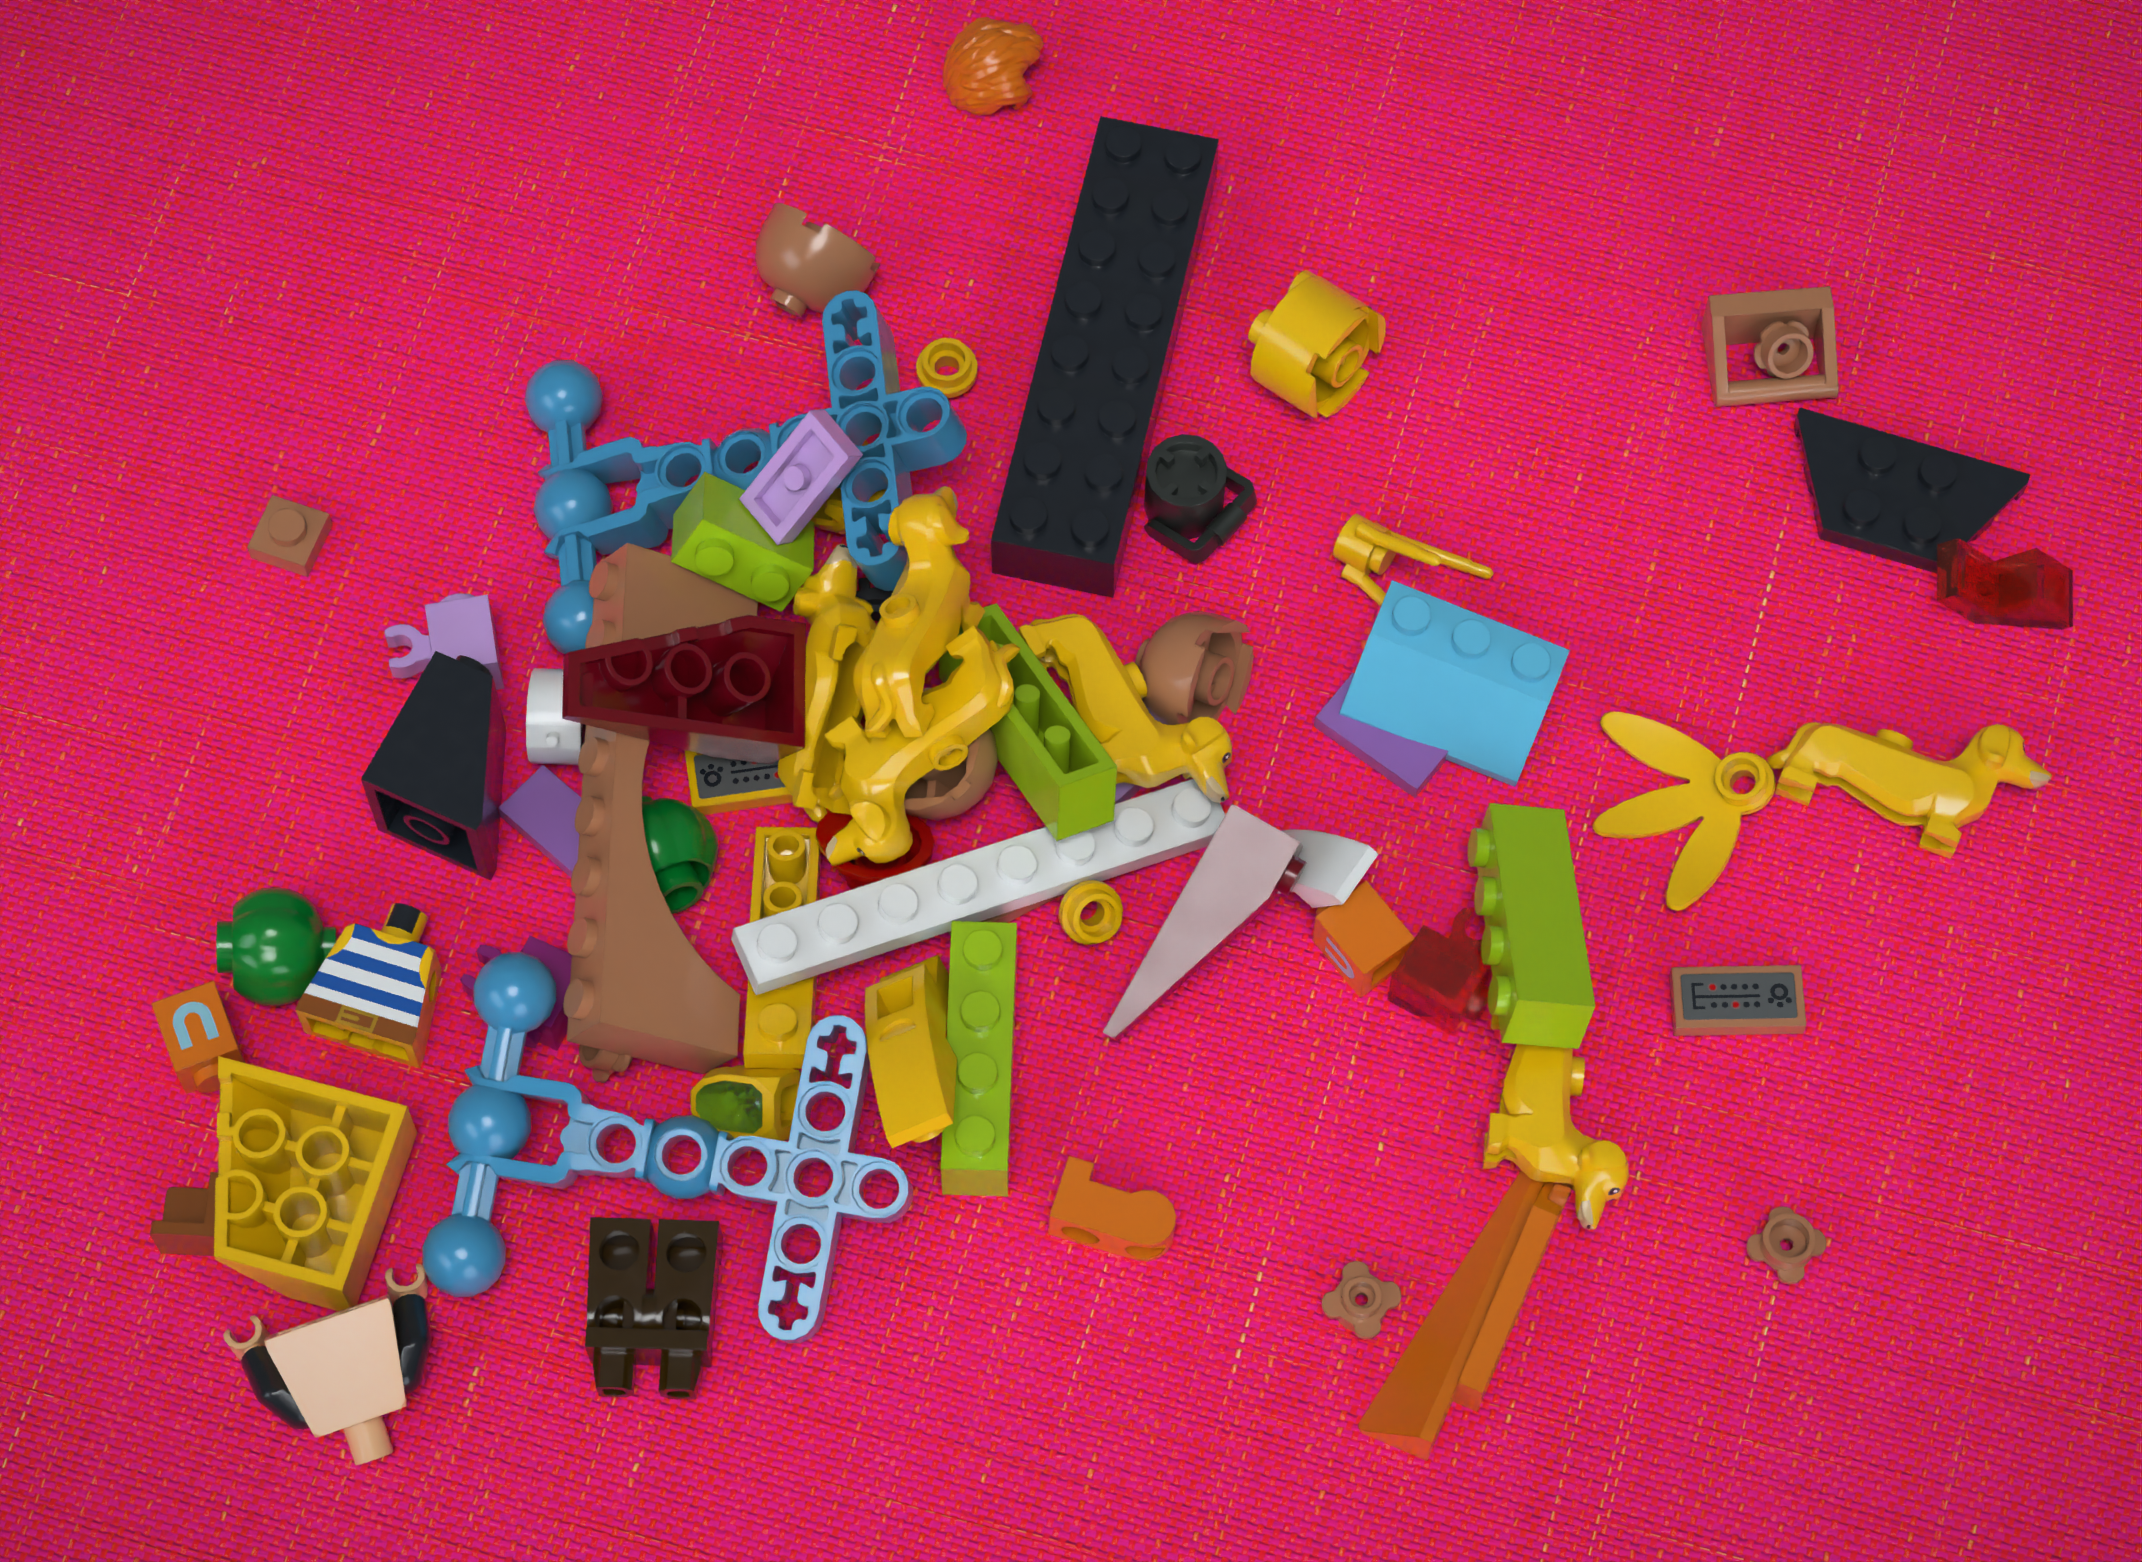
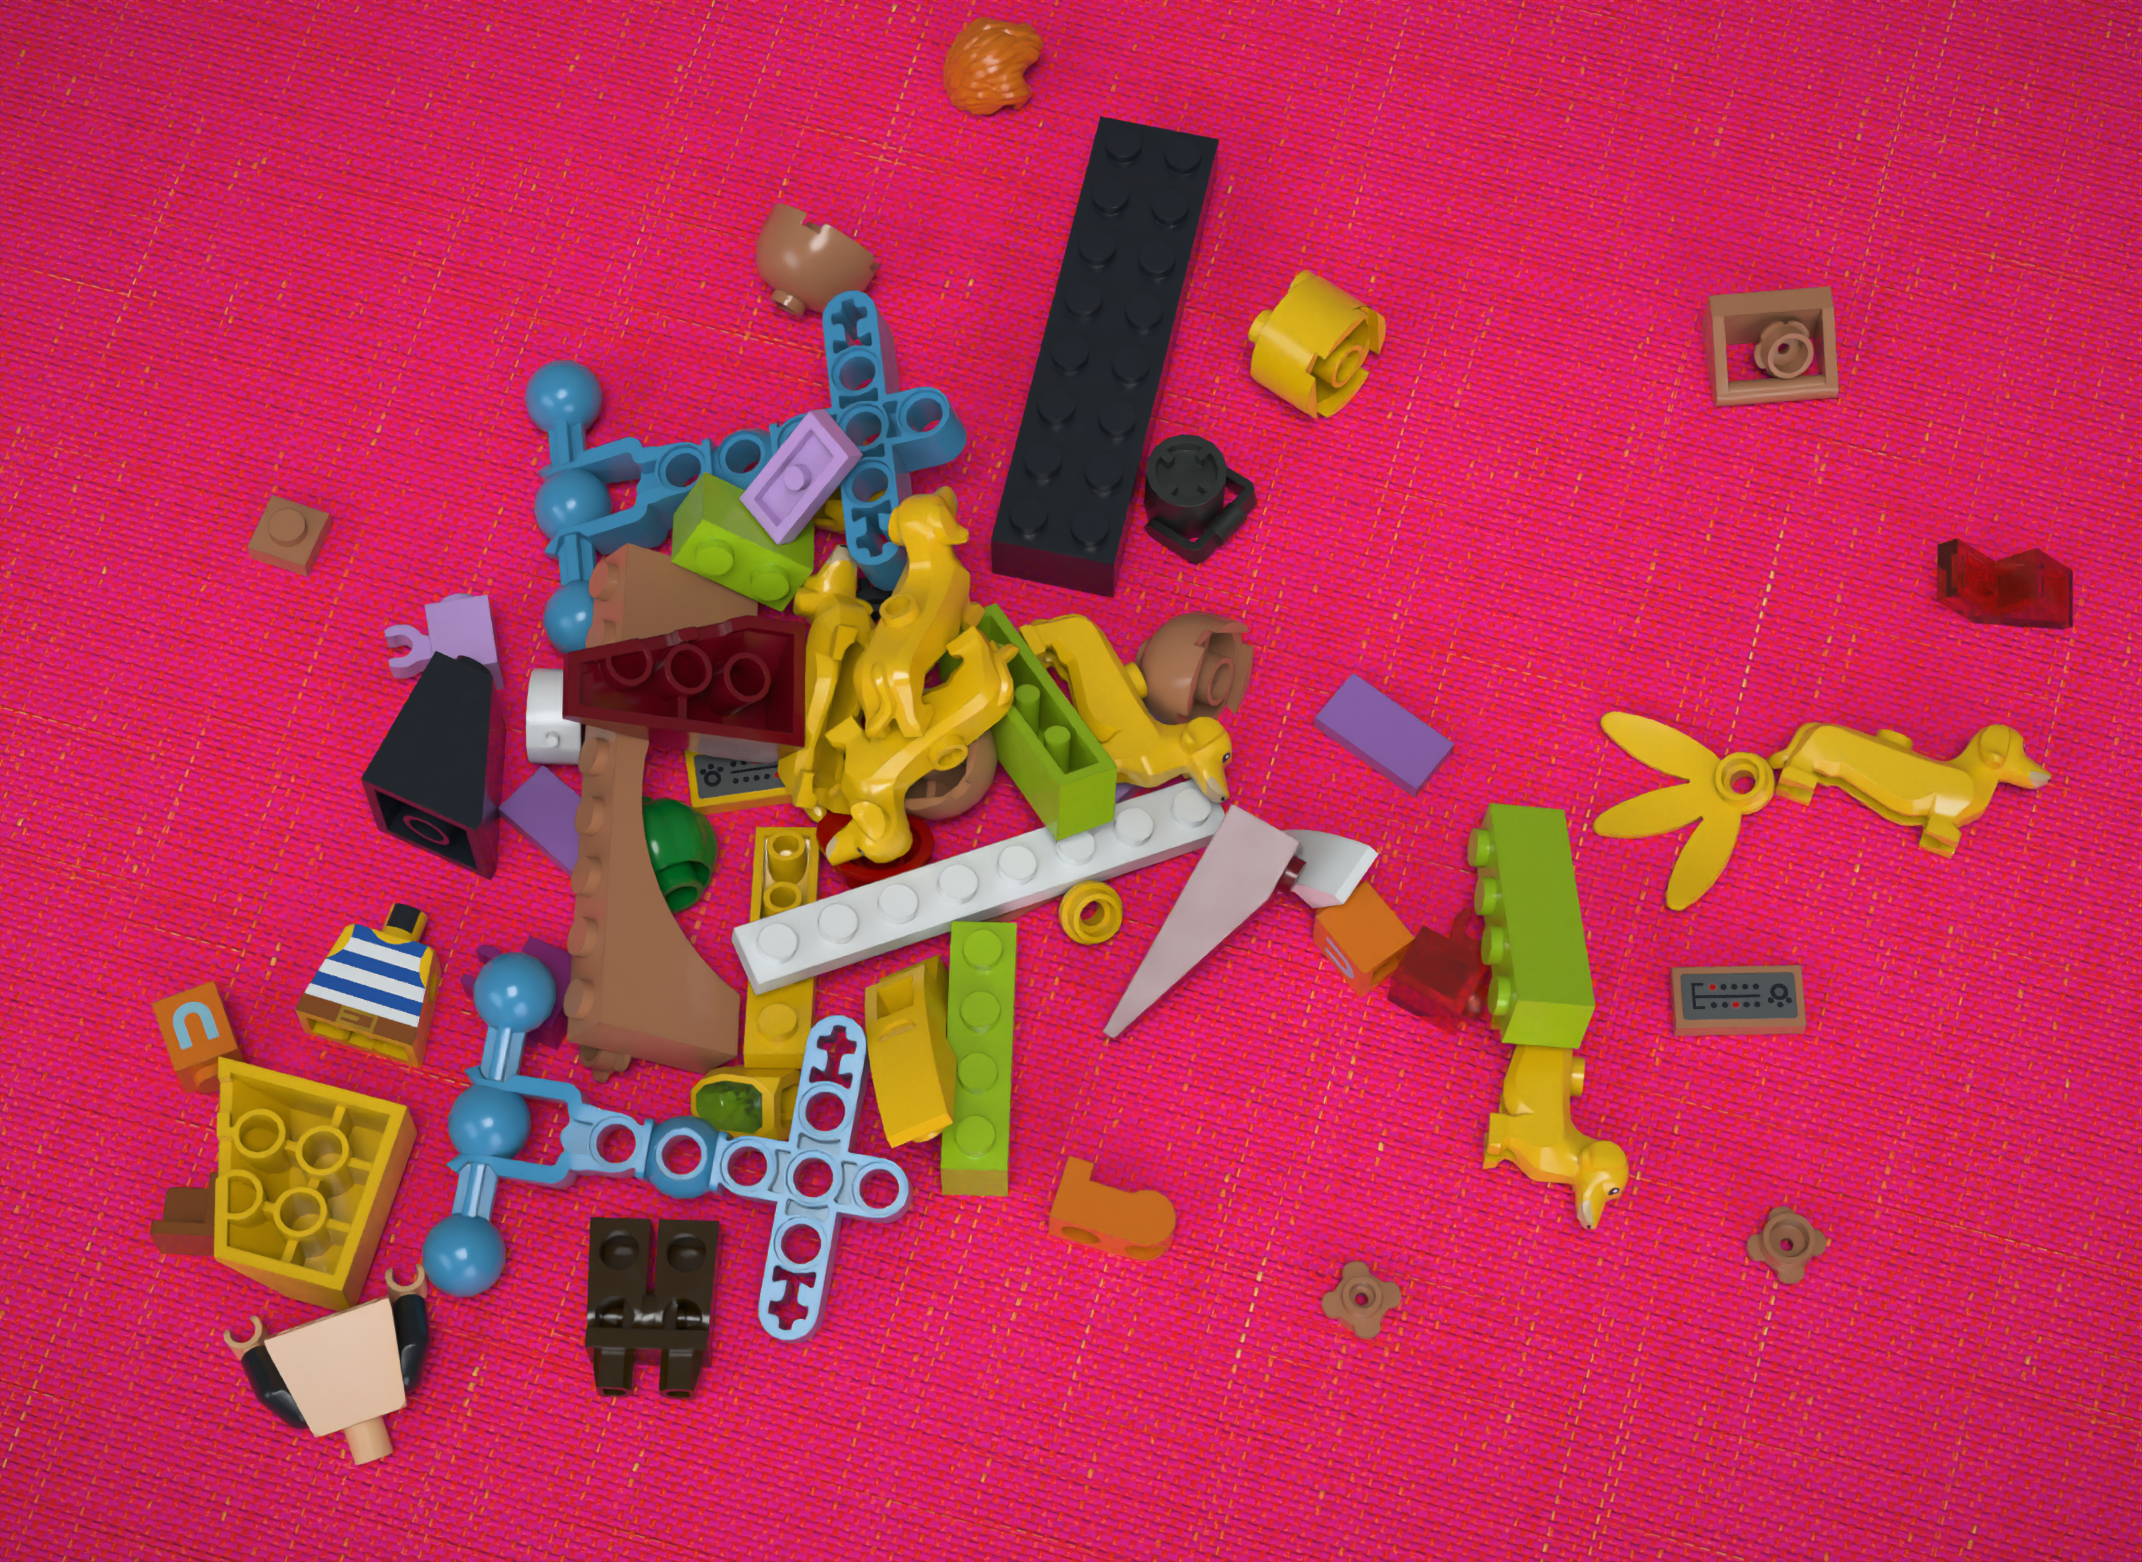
green plant [216,887,336,1006] -> none
yellow plate [916,338,978,398] -> none
yellow plant [1333,513,1493,607] -> none
medium azure slope [1339,580,1570,787] -> none
orange wedge [1358,1170,1573,1461] -> none
black wing [1794,408,2030,574] -> none

